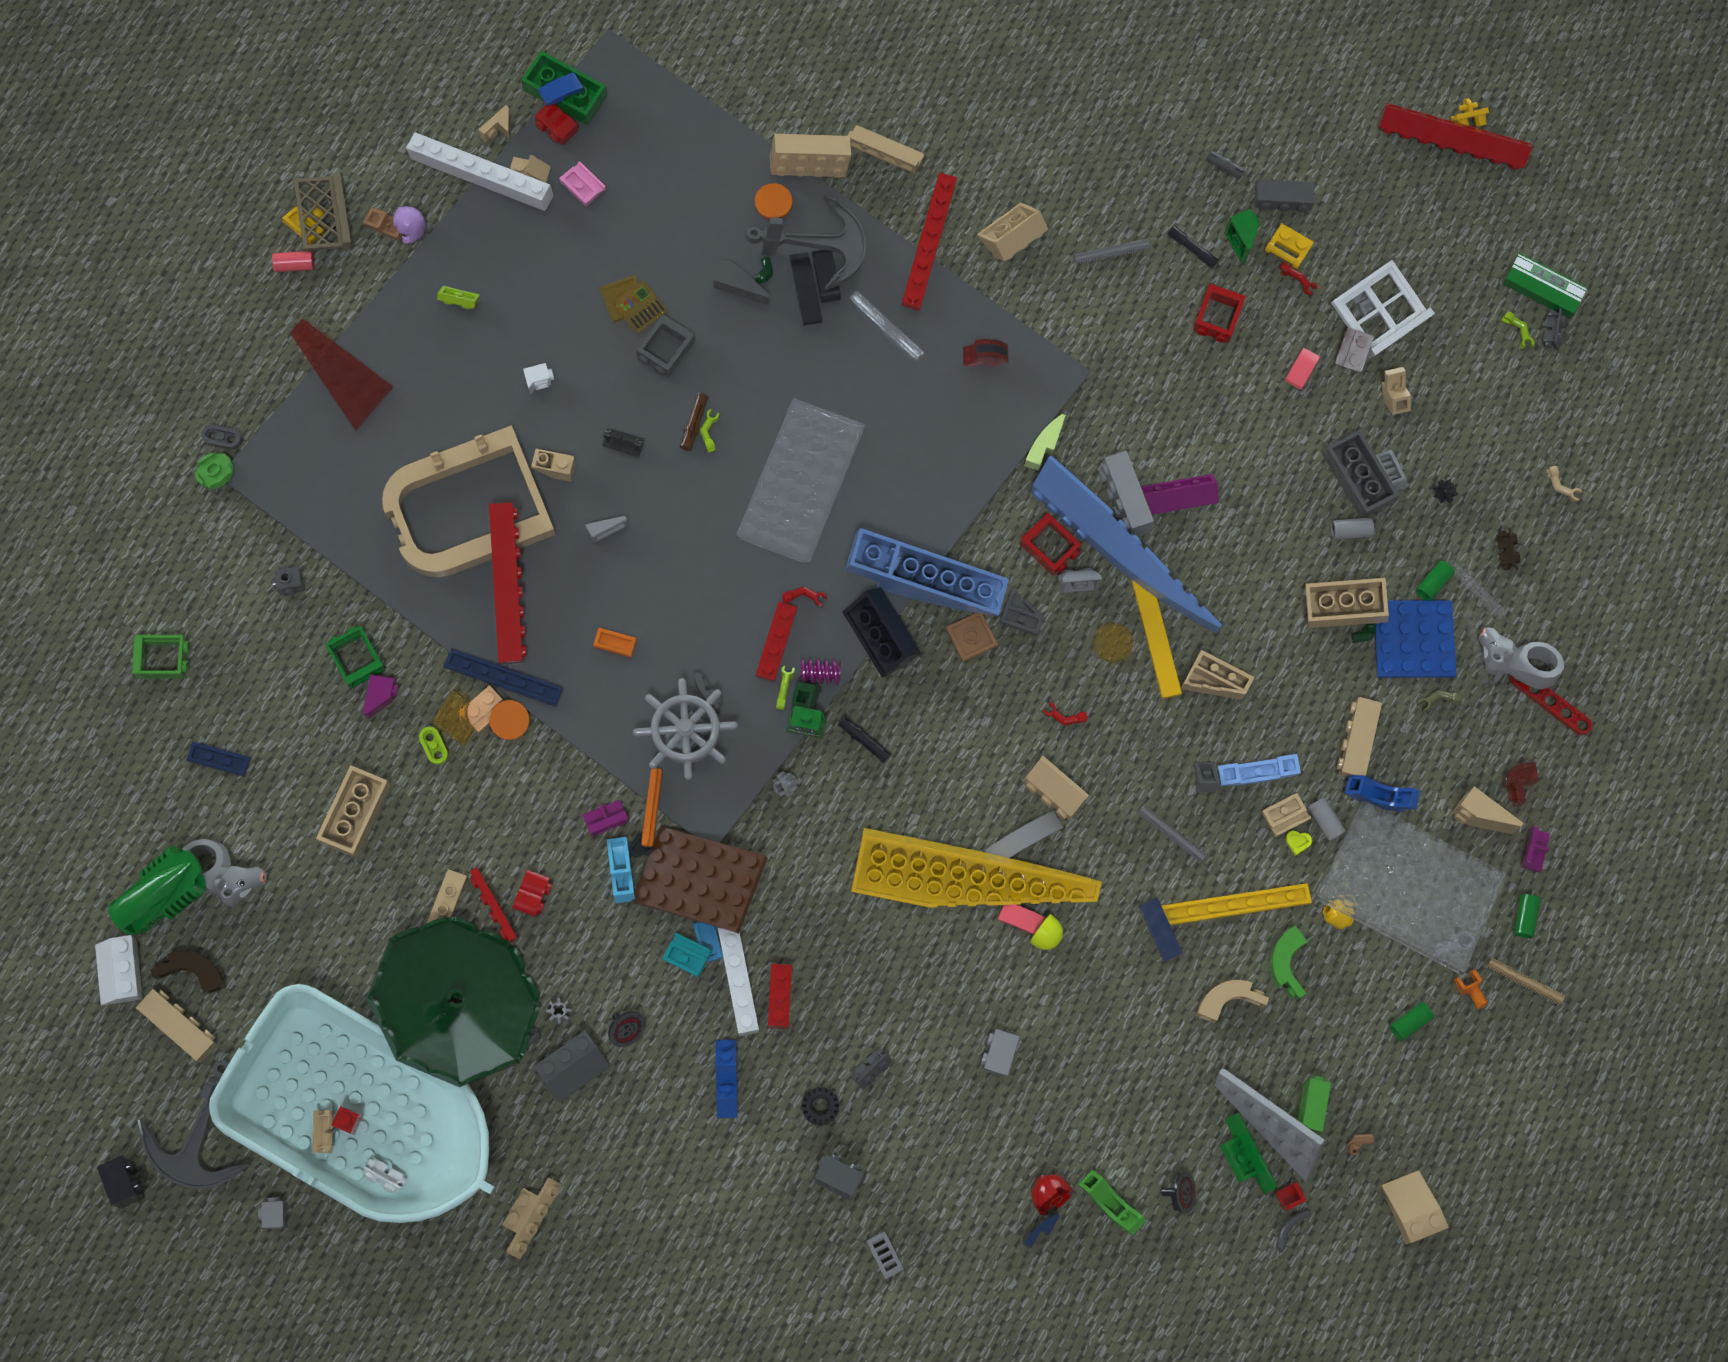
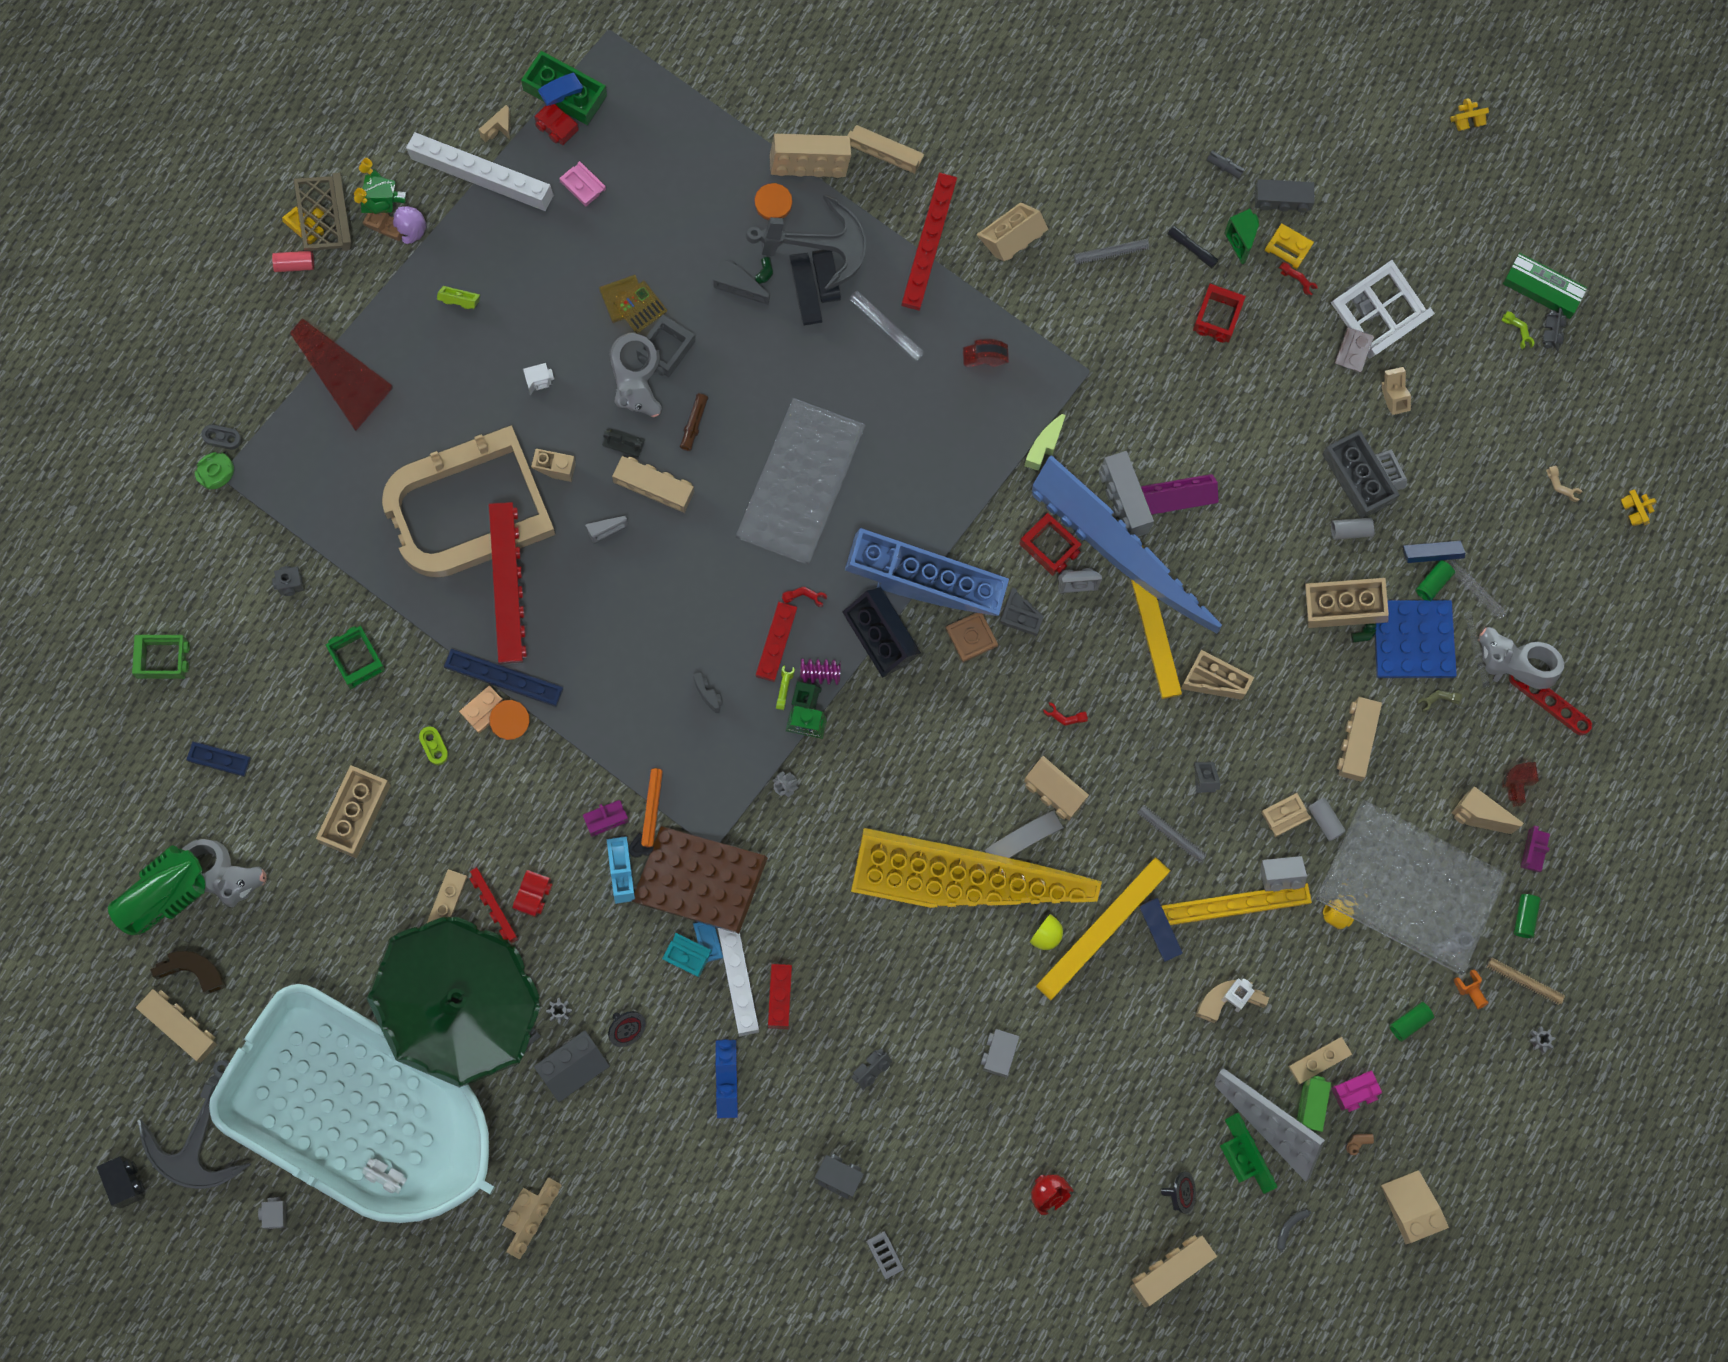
white slope [95,935,143,1006] -> none
tan hinge [312,1110,334,1154] -> none
red brick [331,1106,363,1135] -> none
magenta slope [363,675,399,718] -> none
clear yellow tile [432,690,475,746] -> none
tan slope [510,155,551,183] -> none
orange tile [593,628,637,658] -> none
light grey piece [633,678,738,780] -> none
lime arm [700,409,720,453] -> none
black tyre [802,1087,839,1126] -> none
black pin [838,716,892,764] -> none
coral slope [998,904,1045,935] -> none
dark blue slope [1023,1214,1060,1249] -> none
bright green arch [1078,1170,1146,1236] -> none
clear yellow tile [1094,624,1133,663] -> none
light blue slope [1218,754,1301,786] -> none
bright green arch [1270,925,1308,1001] -> none
red panel [1275,1182,1307,1211] -> none
coral slope [1285,348,1320,390] -> none
neon yellow tile [1285,831,1312,856] -> none
blue arch [1345,775,1421,812] -> none
red brick [1379,103,1532,169] -> none
black gear [1433,479,1459,504] -> none
dark brown hinge [1497,528,1521,570] -> none
none -> green torso [354,158,406,214]
none -> light grey animal [609,332,662,417]
none -> tan brick [612,456,694,513]
none -> yellow beam [1036,857,1171,1001]
none -> tan brick [1130,1235,1217,1307]
none -> white window [1222,978,1254,1012]
none -> light grey brick [1260,856,1307,892]
none -> tan plate [1288,1037,1352,1084]
none -> dark pink brick [1331,1070,1382,1112]
none -> tile [1403,541,1466,563]
none -> light grey gear [1528,1027,1556,1053]
none -> yellow hips [1621,489,1657,526]

